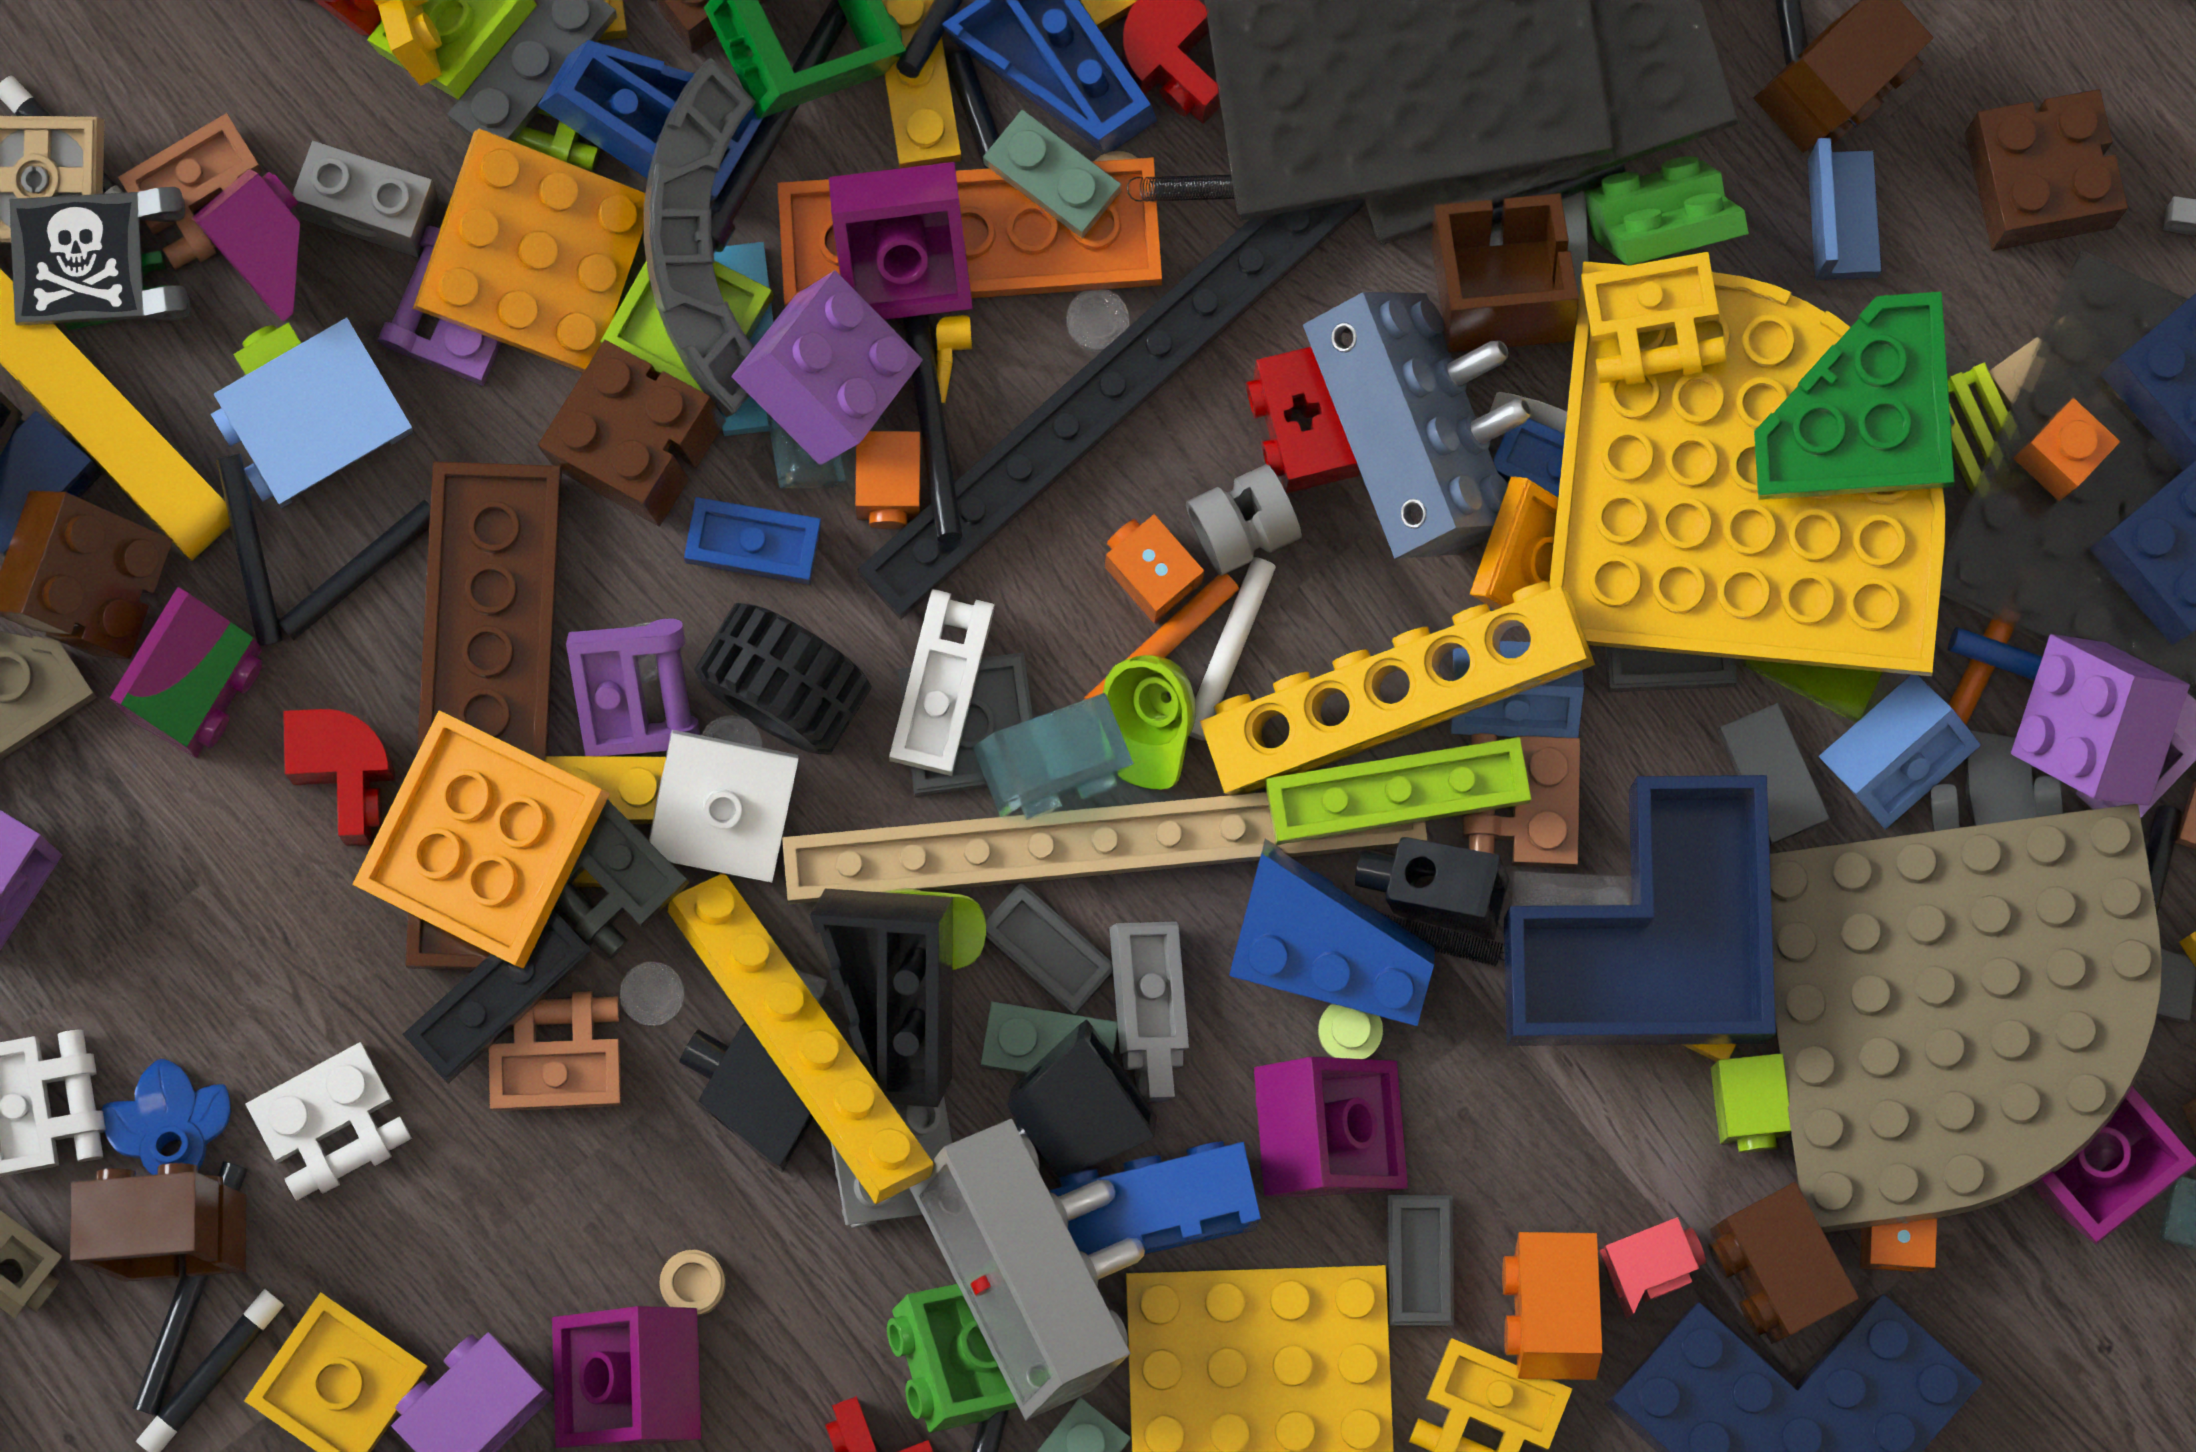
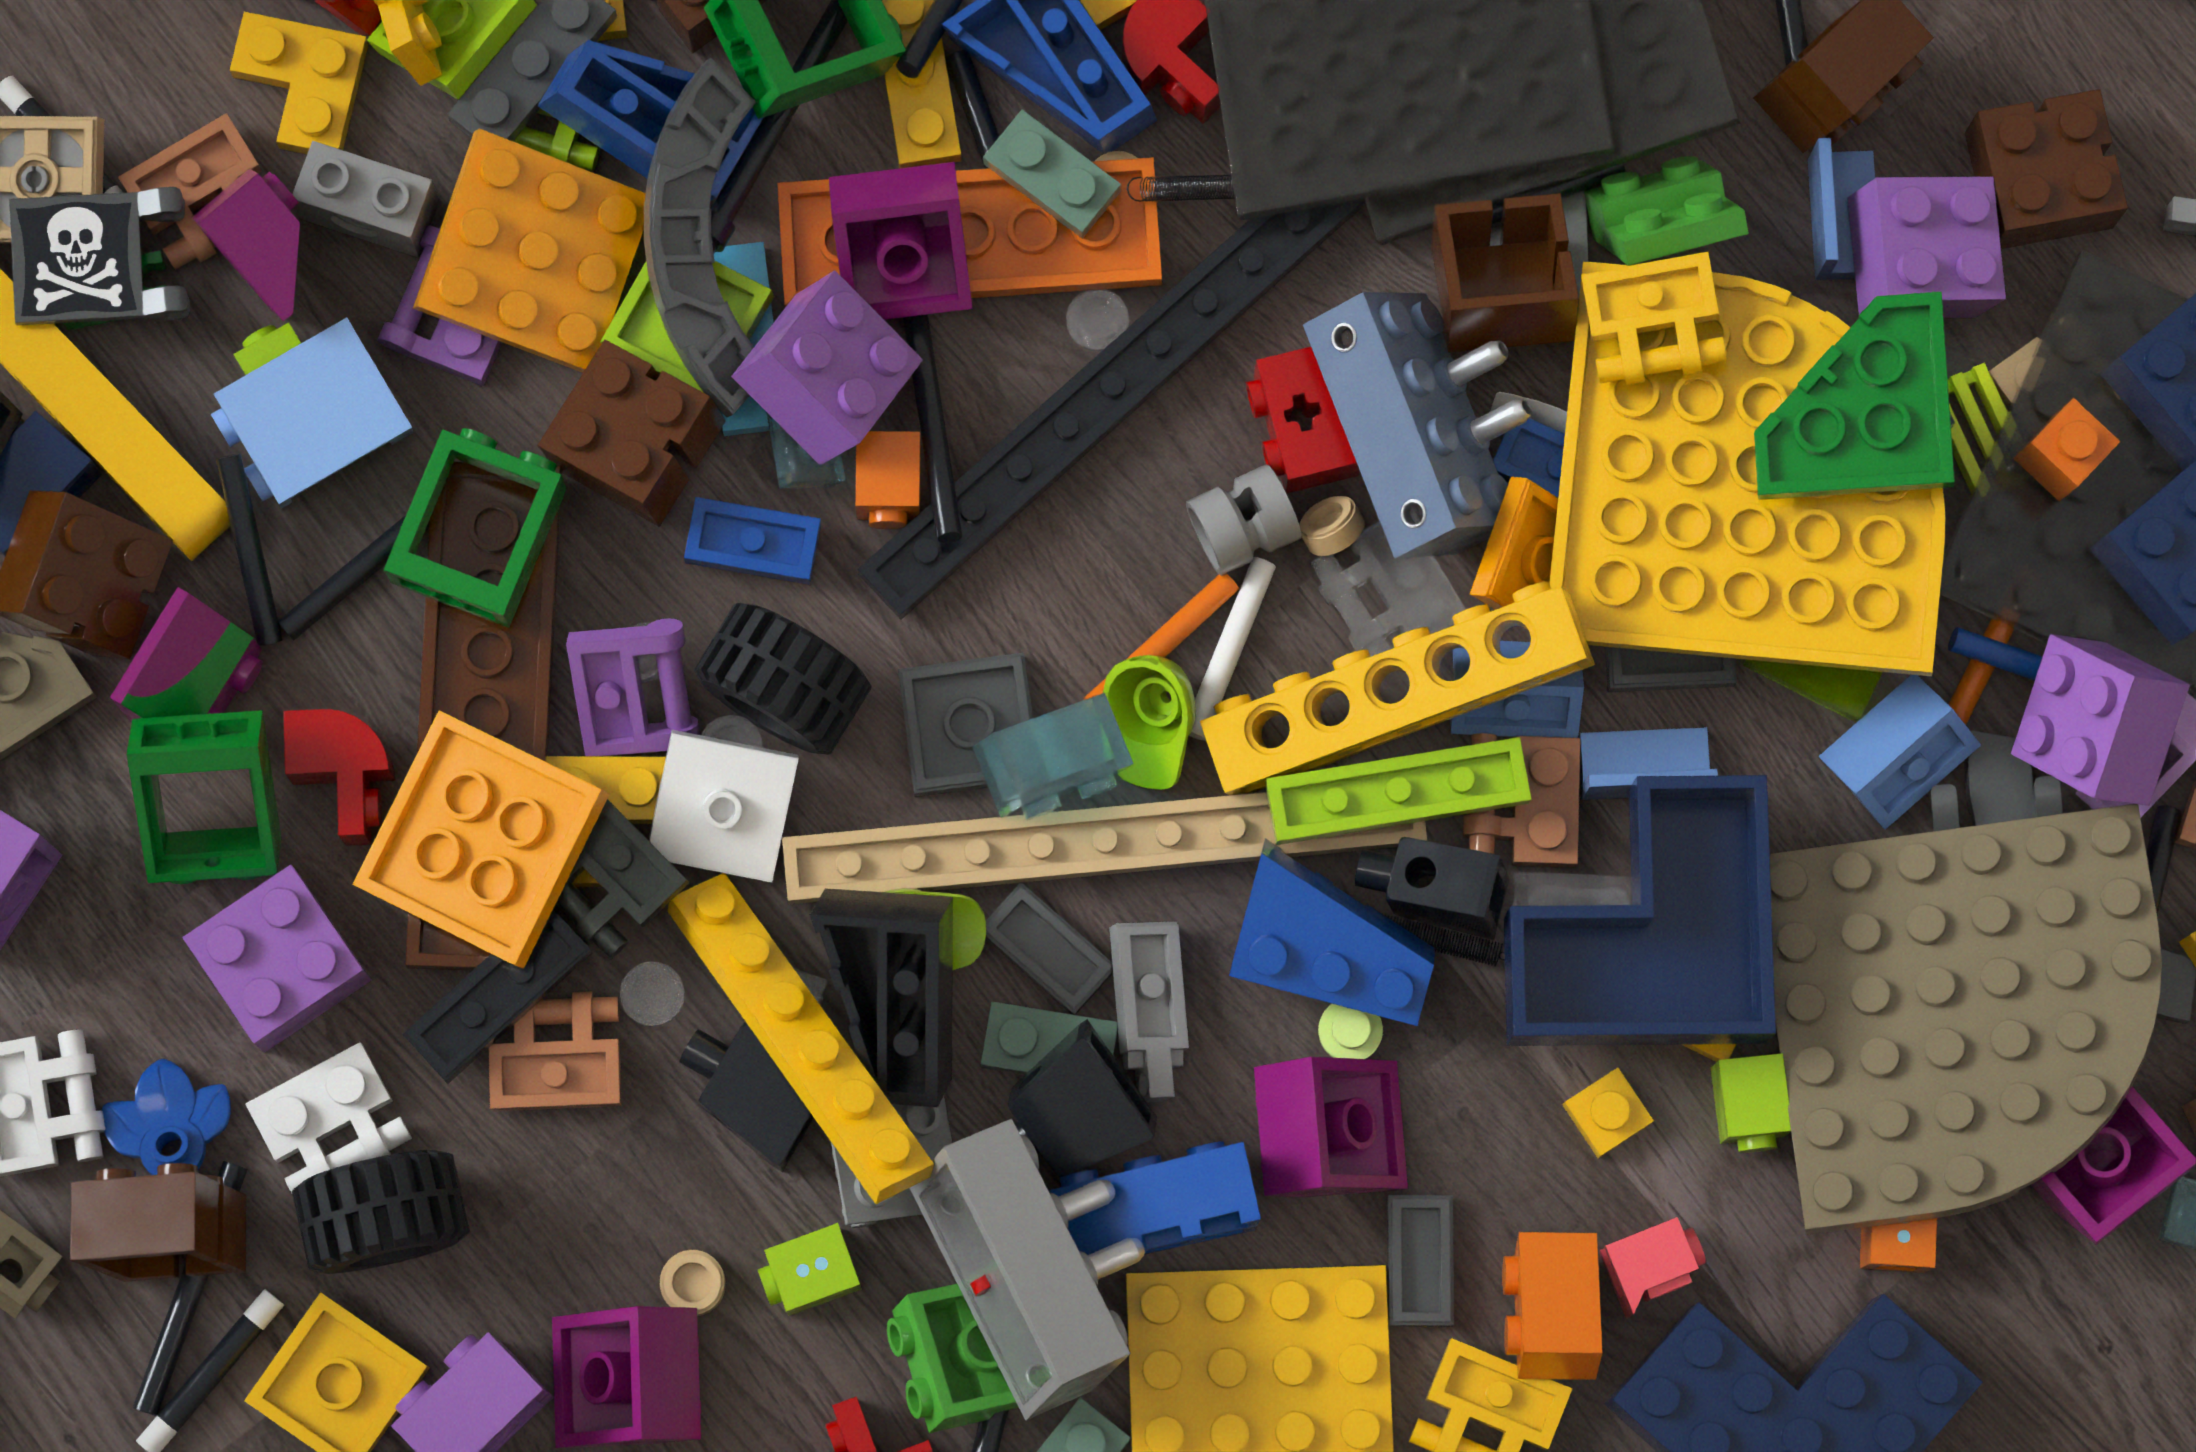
white plate [889,589,995,776] -> none
yellow hand [936,315,972,403] -> none
orange brick [1105,514,1204,624] -> none
reddish brown piece [1708,1181,1859,1344] -> none
dark grey tile [1717,703,1830,846] -> none
none -> green window [126,710,282,884]
none -> medium lavender brick [182,864,372,1053]
none -> yellow plate [230,11,369,154]
none -> black tyre [292,1150,470,1274]
none -> green window [383,428,567,628]
none -> lime brick [758,1223,862,1316]
none -> tan tile [1299,496,1365,556]
none -> clear plate [1310,521,1466,656]
none -> yellow plate [1562,1067,1654,1158]
none -> medium blue panel [1578,727,1718,800]
none -> medium lavender brick [1847,177,2006,318]

